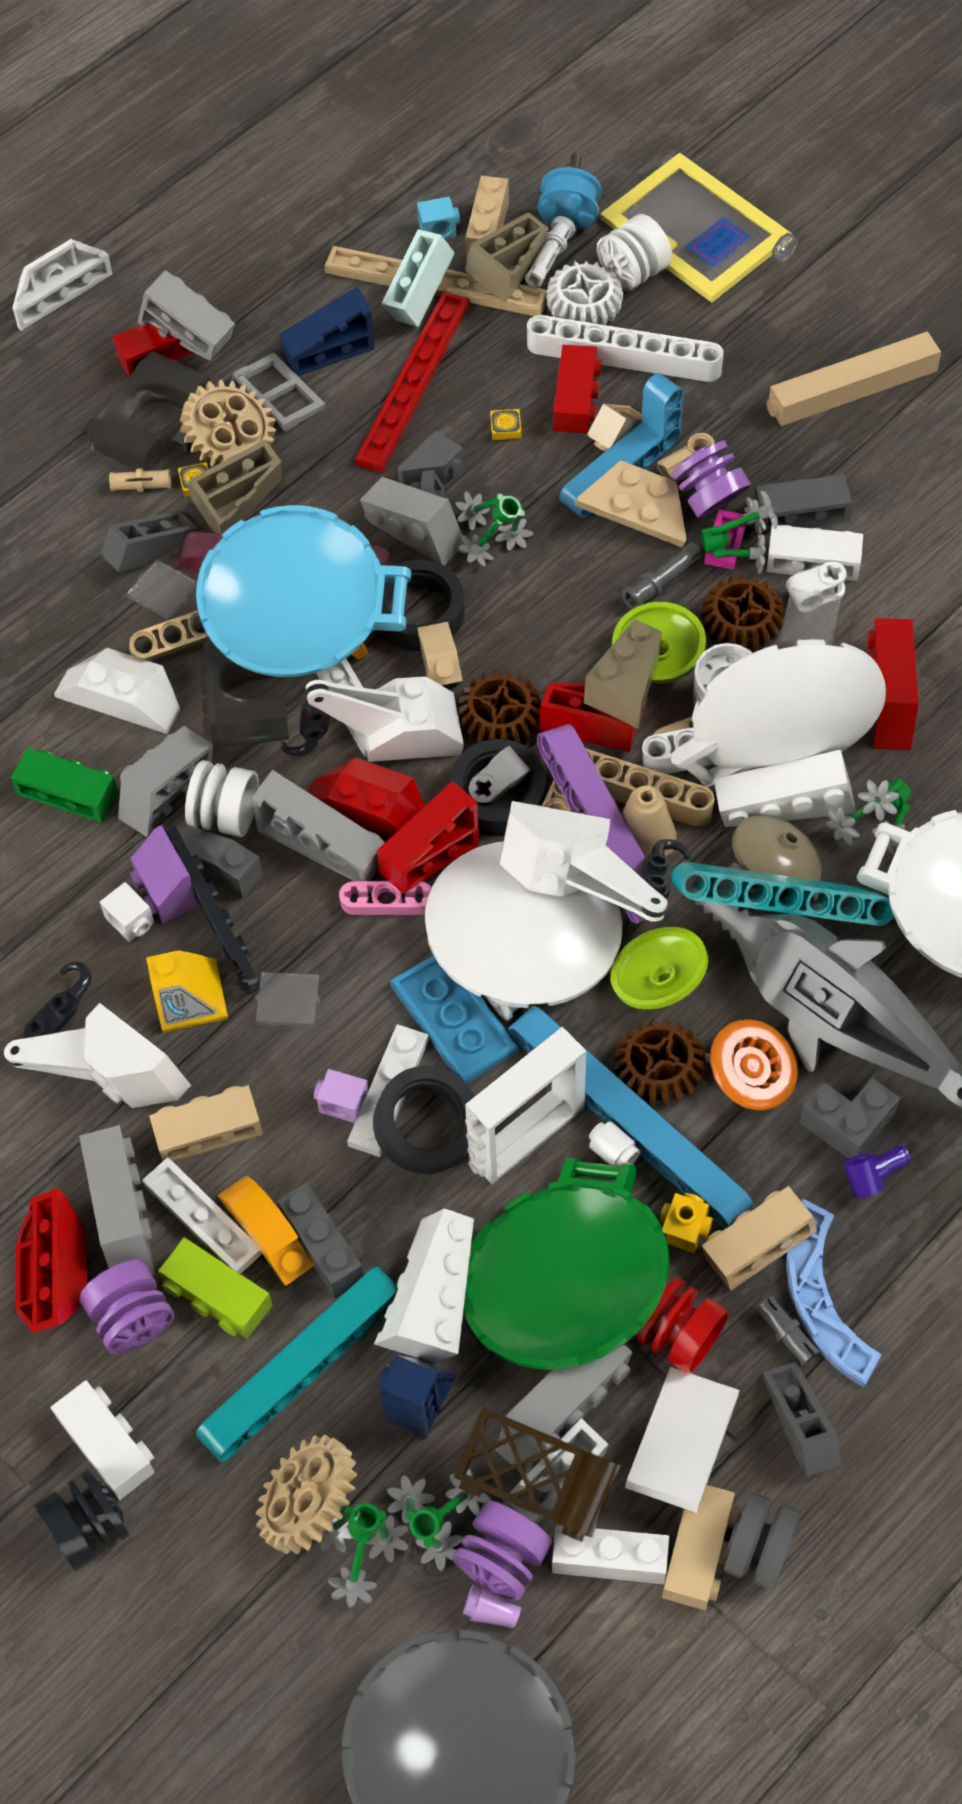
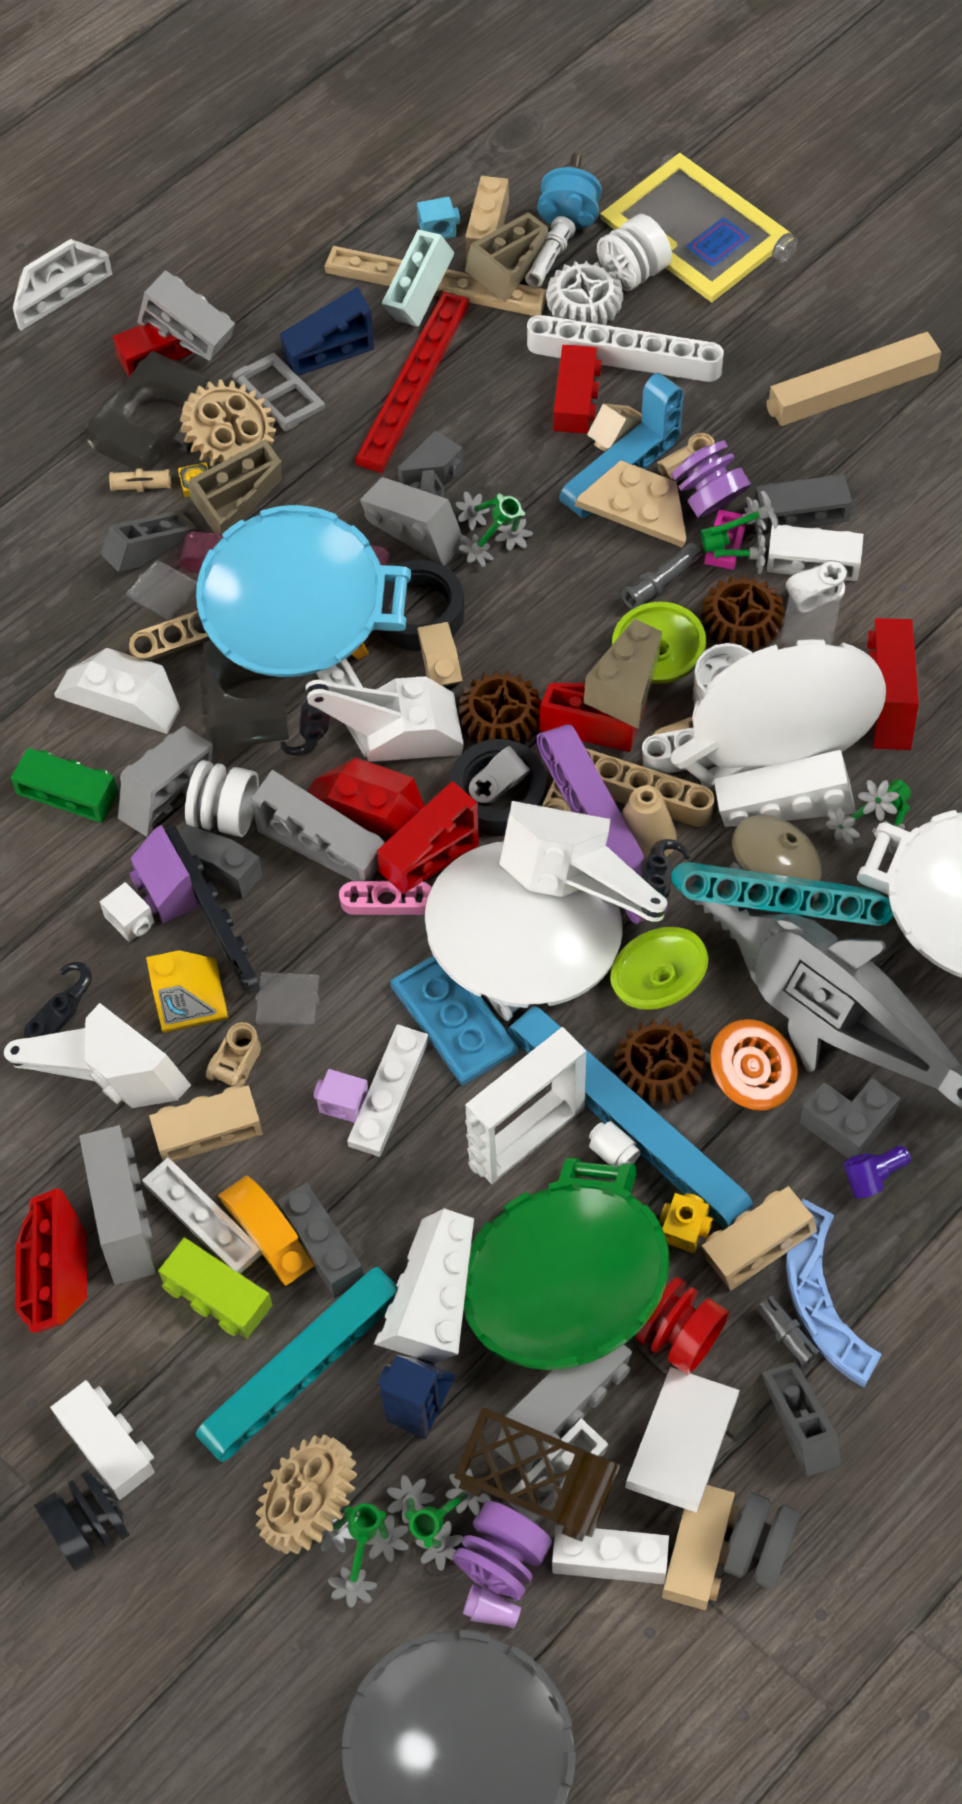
medium lavender wheel [79,1260,175,1355] -> none
black tyre [373,1066,475,1174] -> none
yellow tile [490,409,521,440] -> none
none -> tan piece [206,1022,261,1087]

